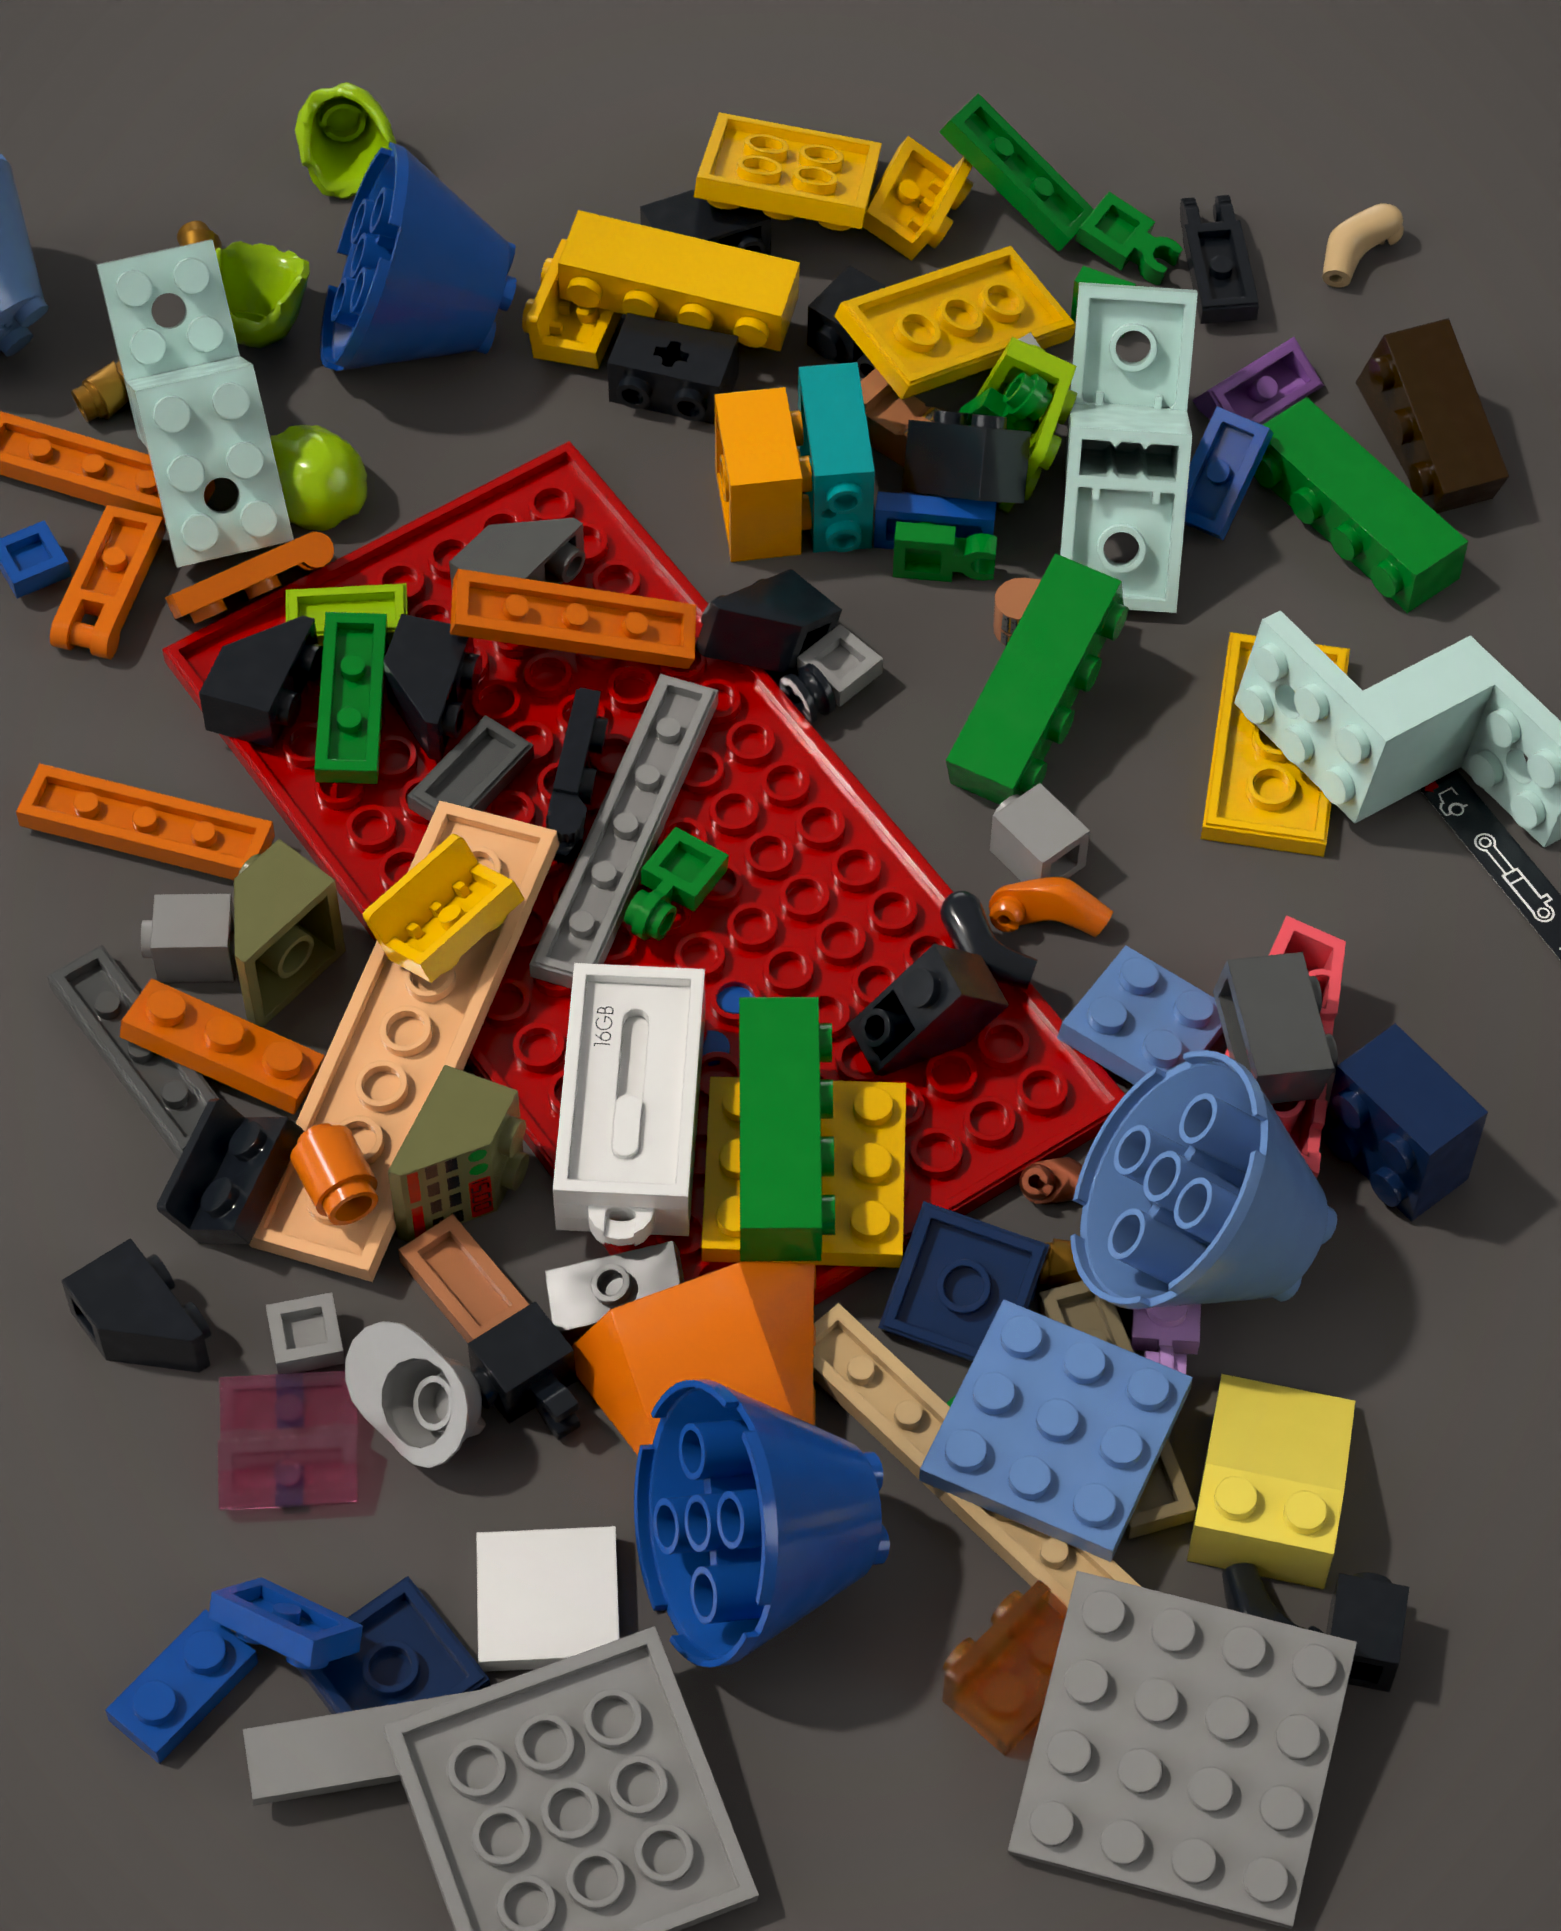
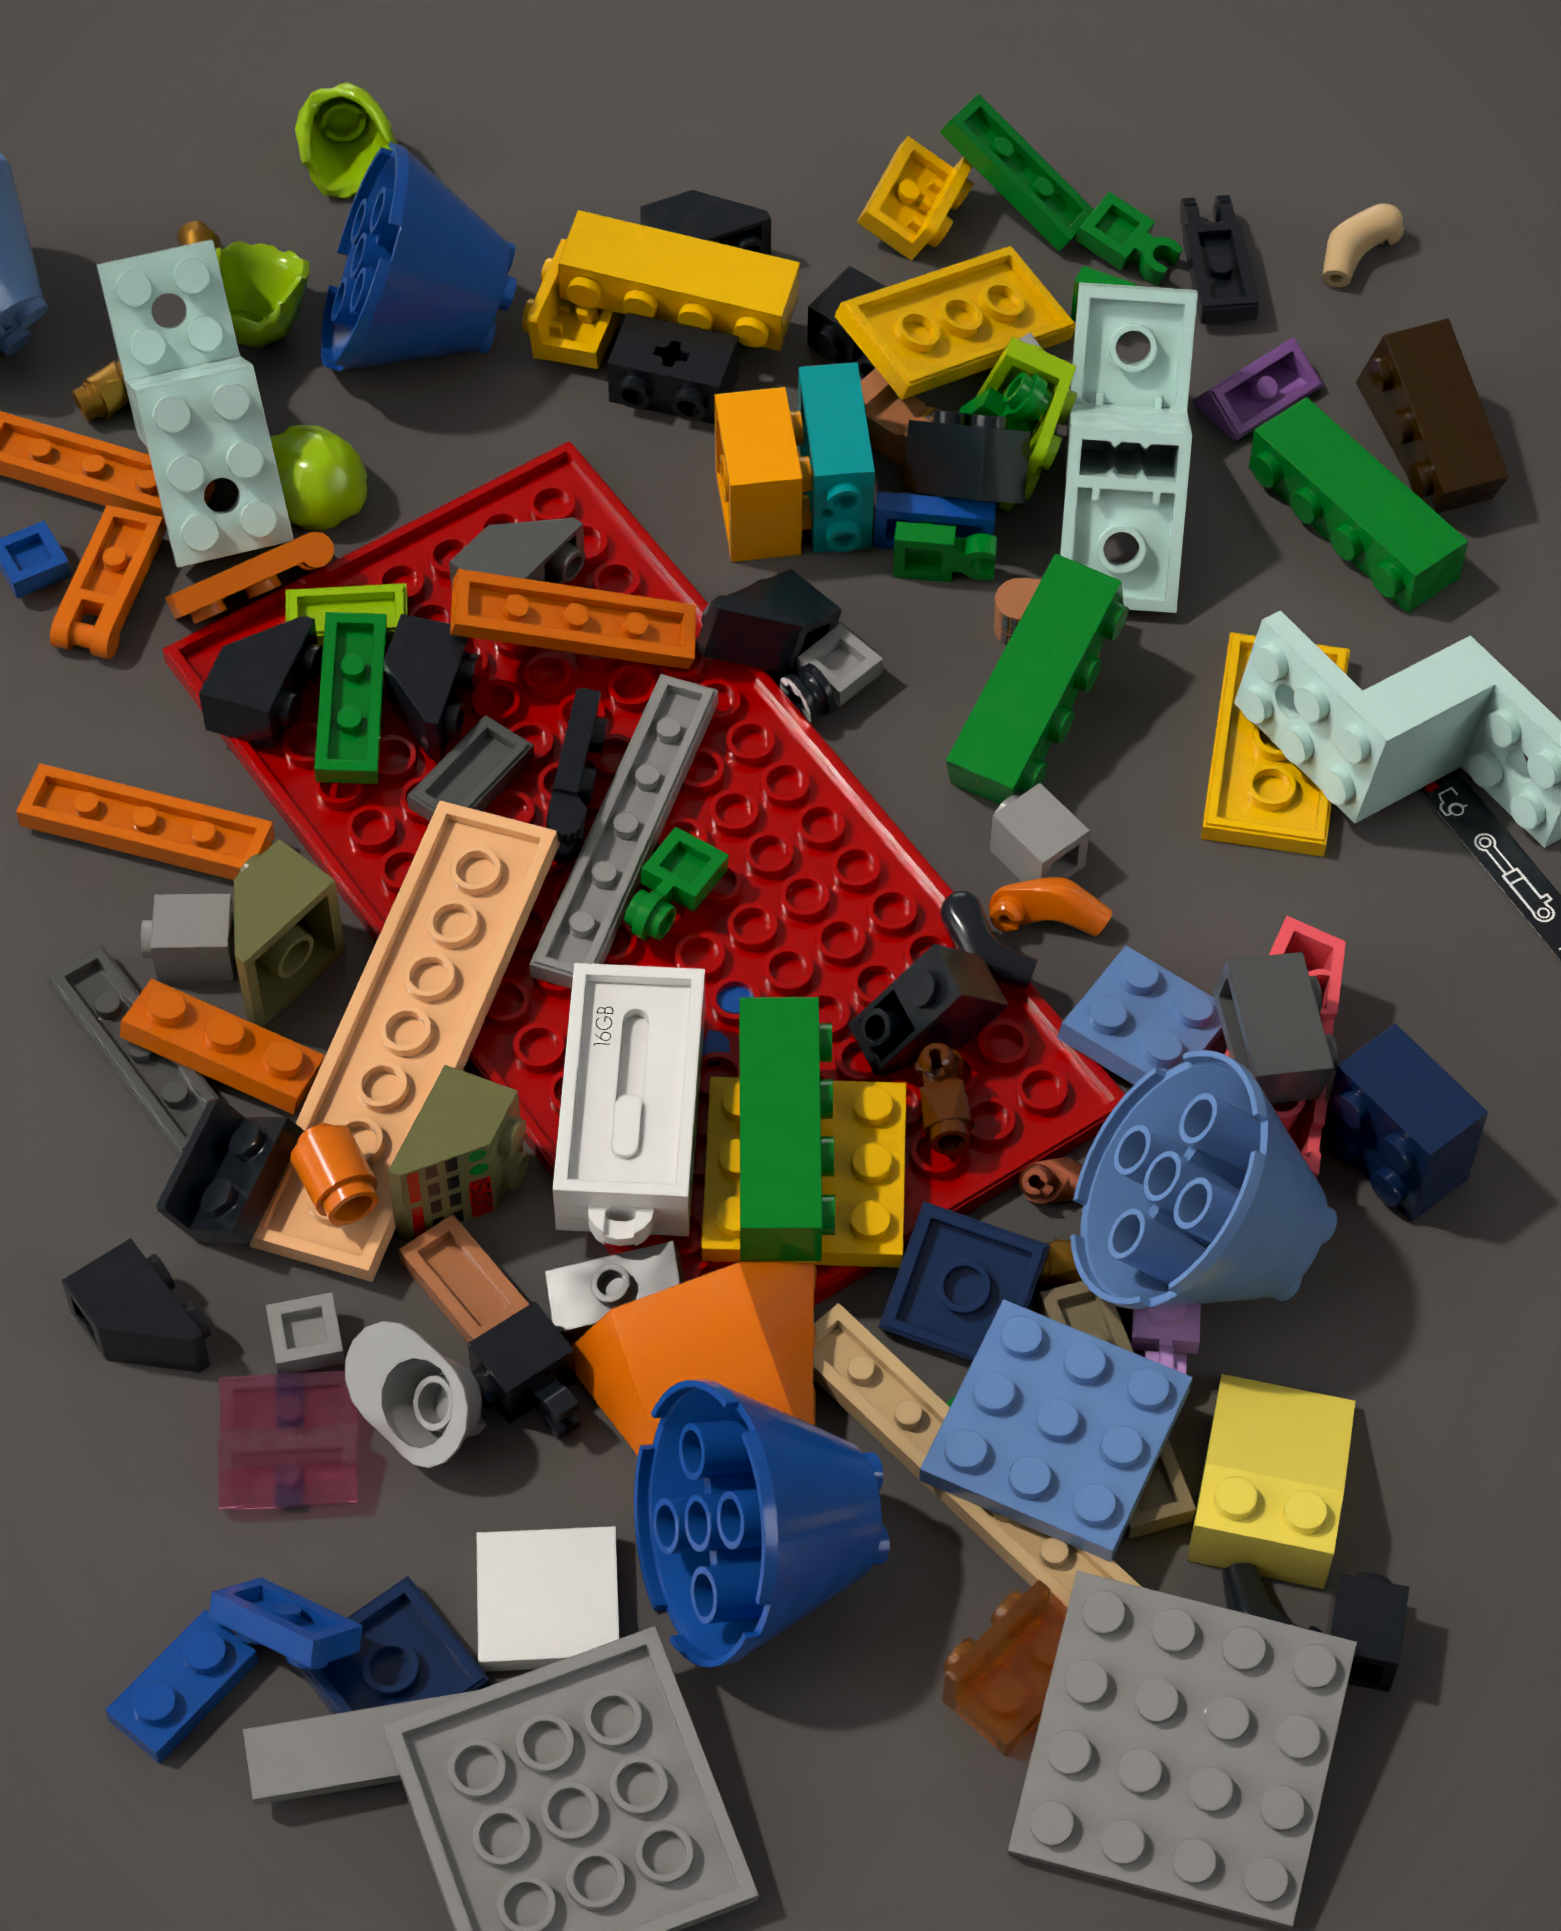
yellow bracket [363,834,525,983] -> none
yellow plate [694,112,882,231] -> none
blue plate [1184,406,1274,541] -> none
none -> reddish brown arm [915,1042,975,1155]

